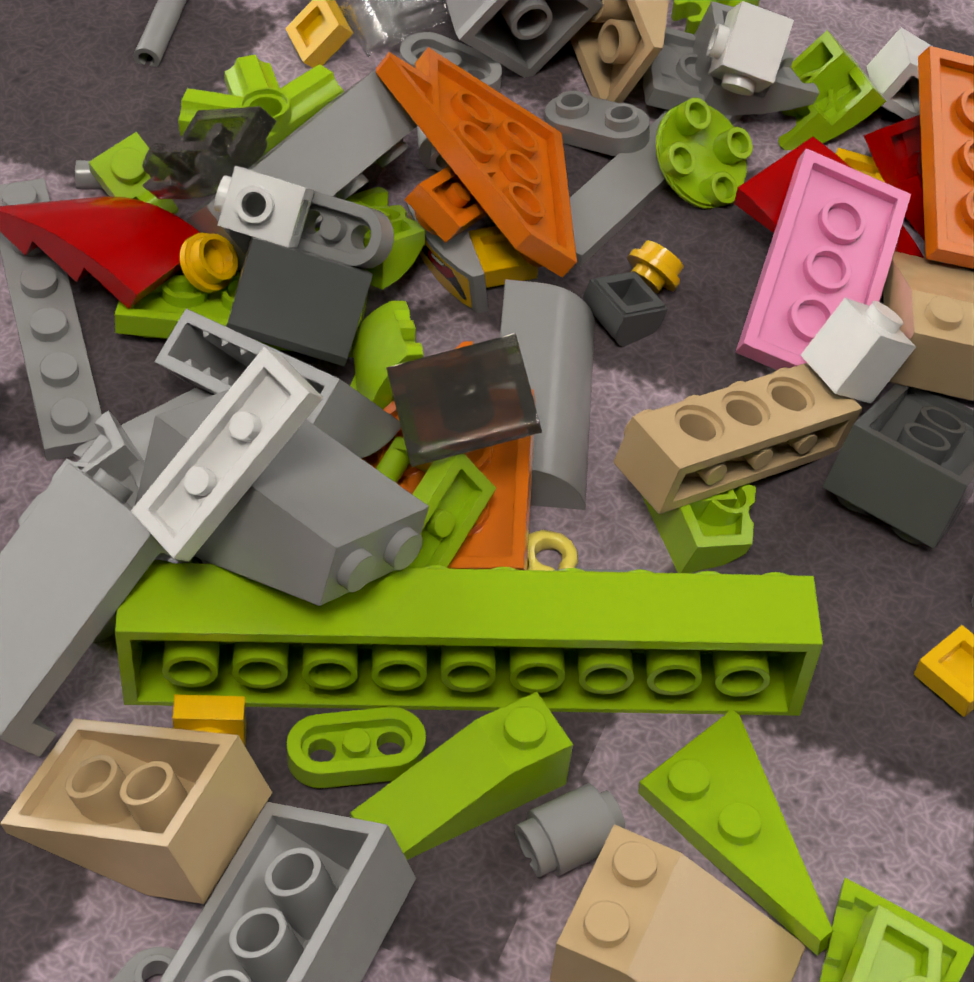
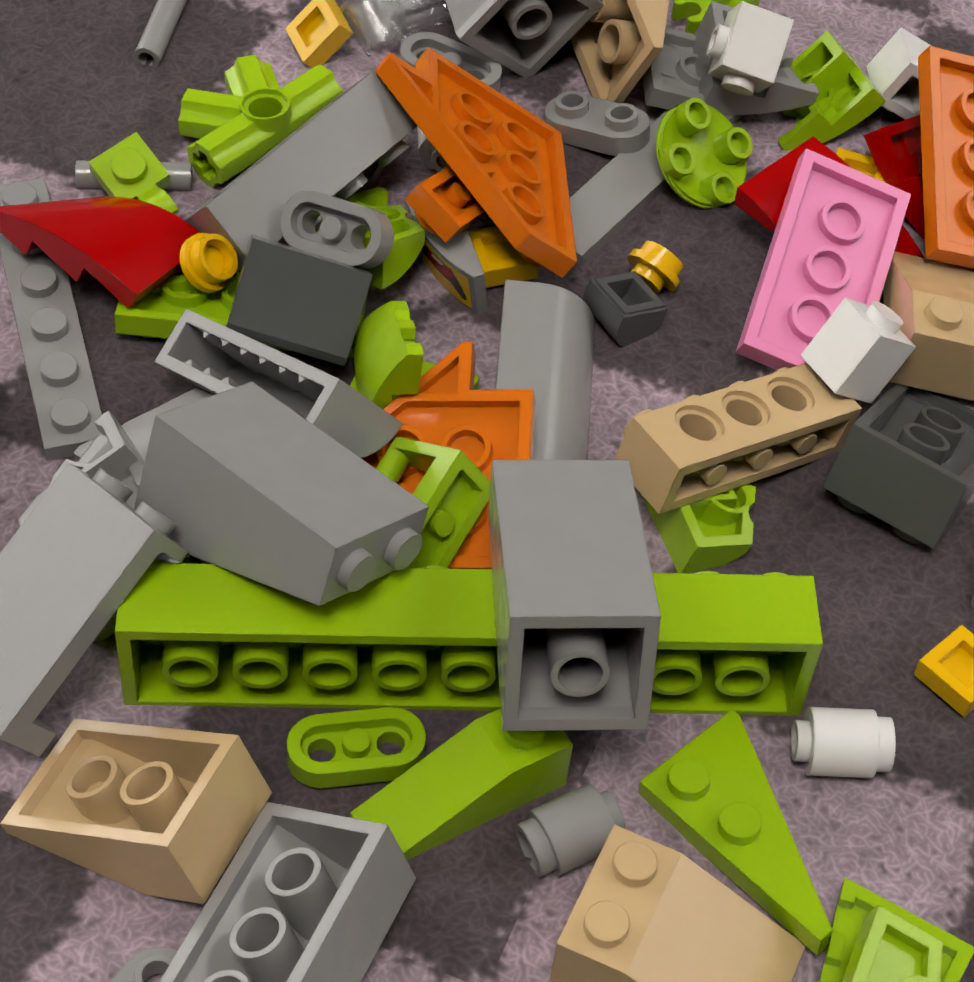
white plate [131,347,323,562] -> none
clear smoke slope [142,106,276,199] -> none
yellow plate [172,694,246,746] -> none
white brick [214,166,315,248] -> none
clear smoke slope [386,333,542,467] -> none
none -> light grey slope [489,460,661,731]
none -> white brick [790,707,896,778]

